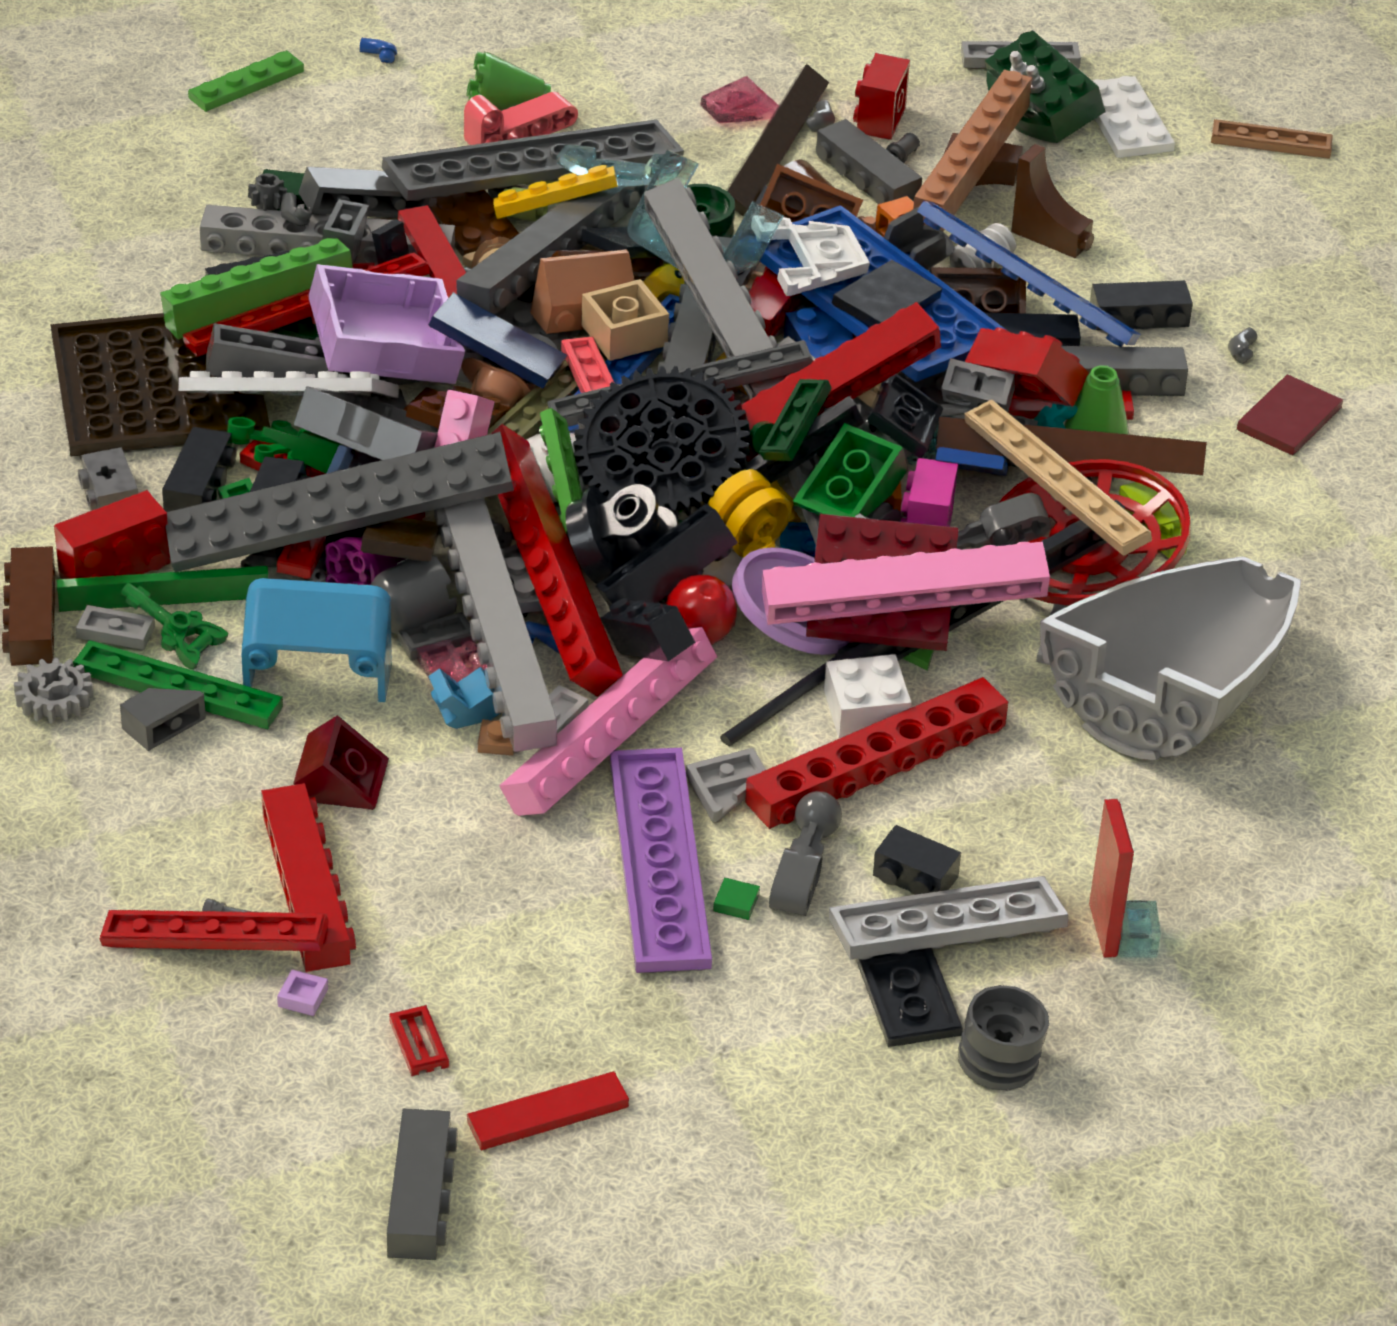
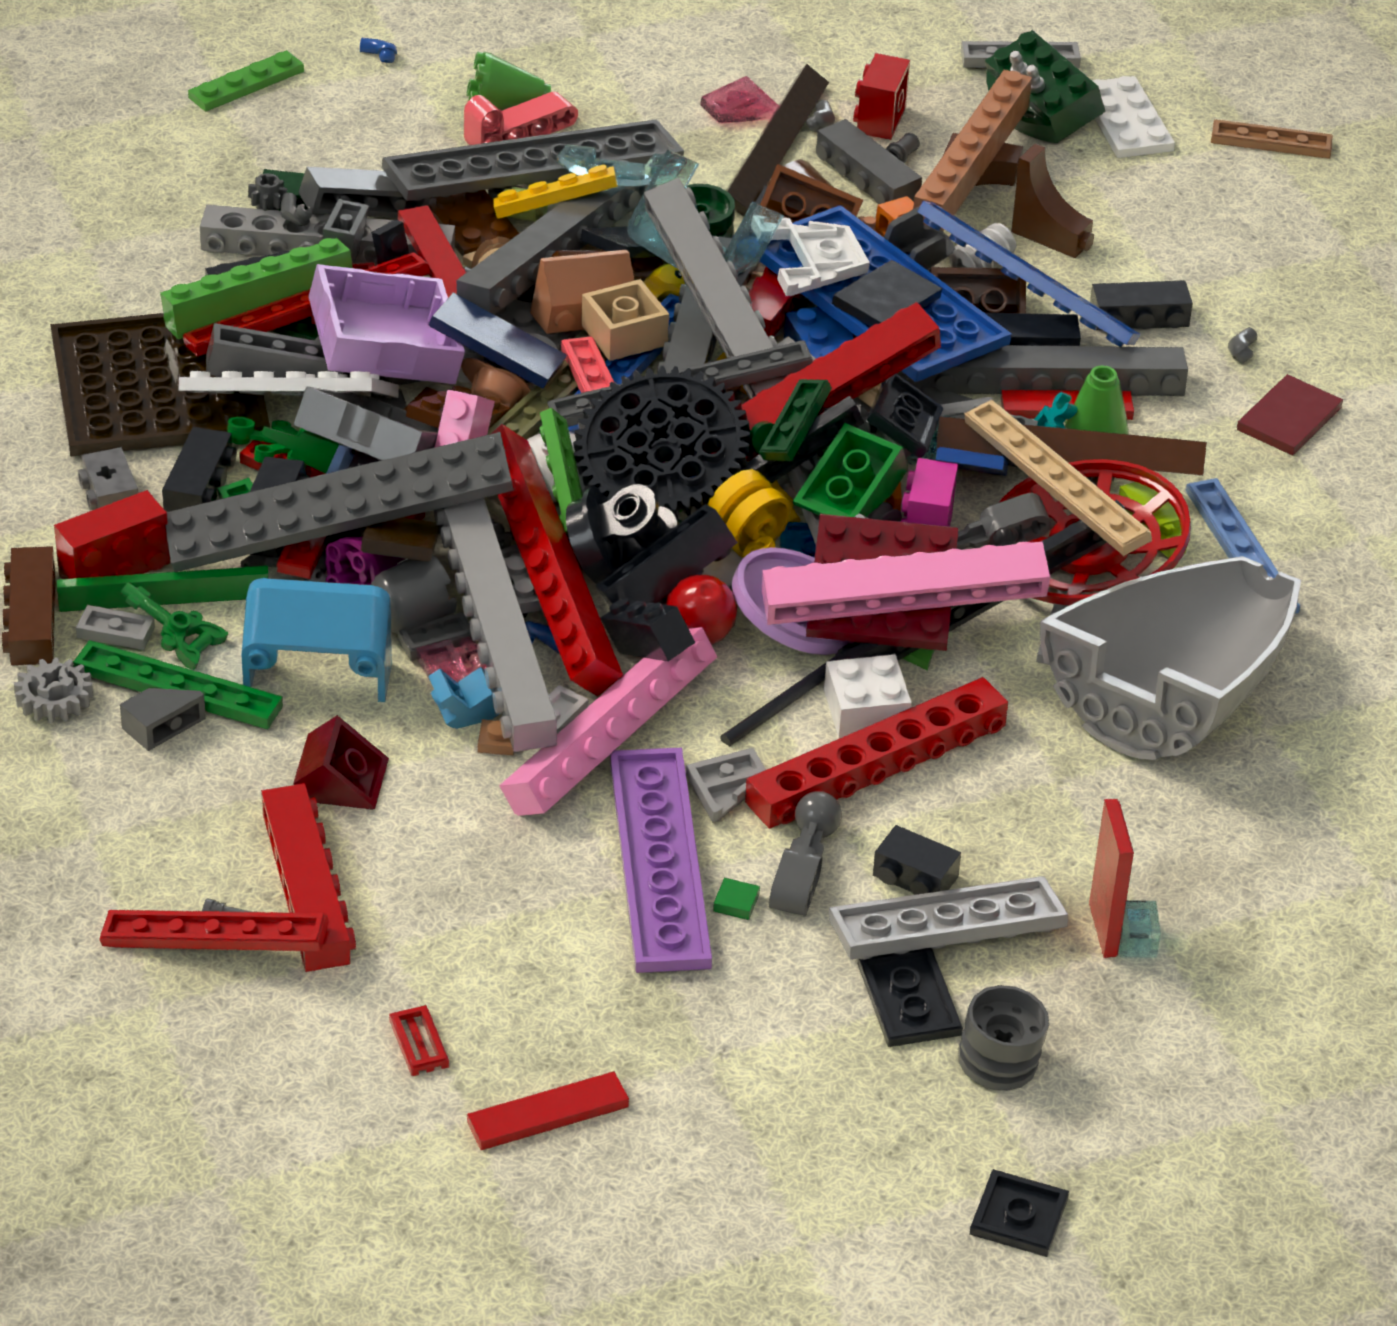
lavender plate [277,970,328,1016] -> none
dark grey brick [387,1108,458,1260] -> none
light grey brick [941,358,1015,412] -> none
red brick [965,327,1089,407] -> none
none -> black tile [969,1169,1070,1257]
none -> medium blue tile [1186,478,1300,614]

